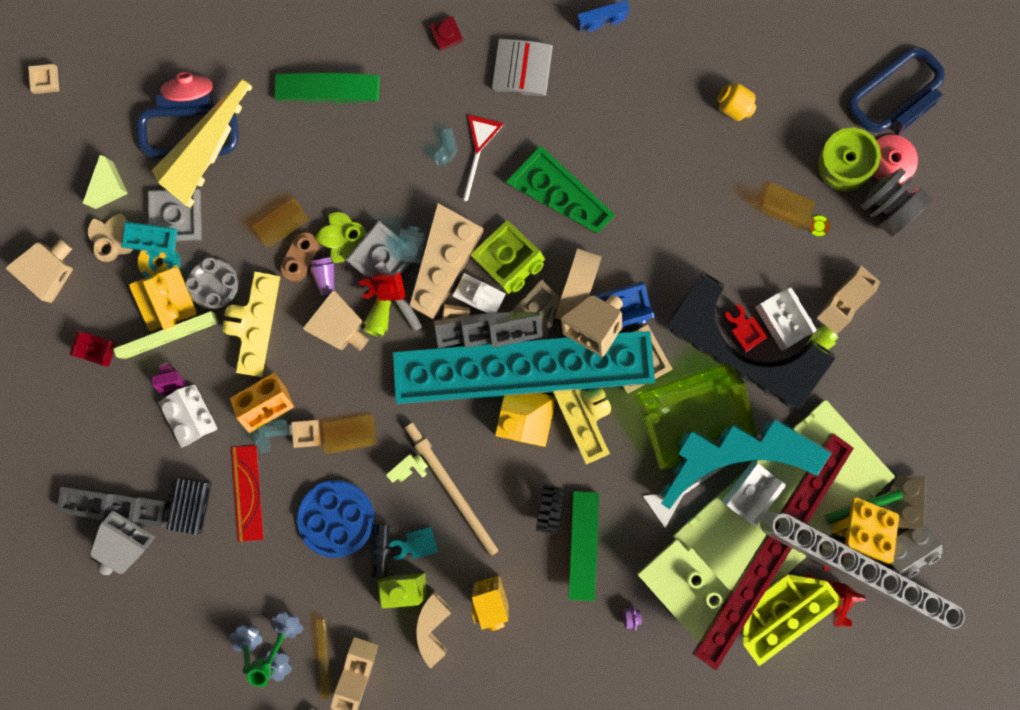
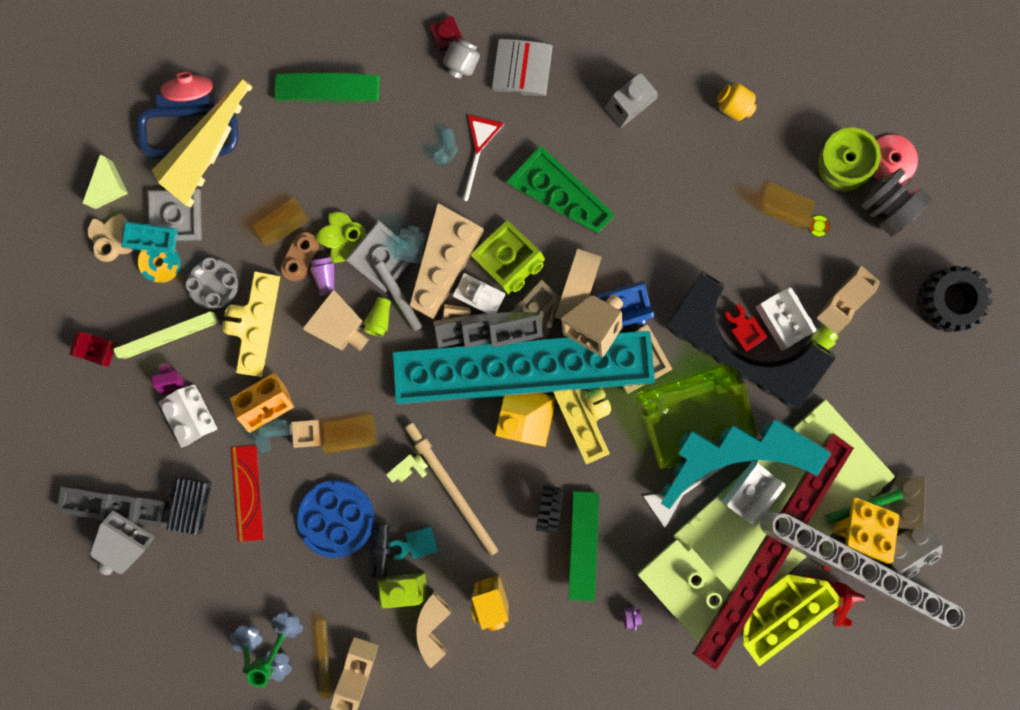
tan torso [6,239,73,303] -> none
tan plate [28,64,60,94] -> none
yellow bracket [129,267,197,331] -> none
red plate [359,272,406,301] -> none
blue plate [577,0,630,32] -> none
dark blue bar [848,47,945,135] -> none
none -> light grey head [443,38,480,79]
none -> light grey torso [605,73,658,129]
none -> black tyre [918,266,993,332]

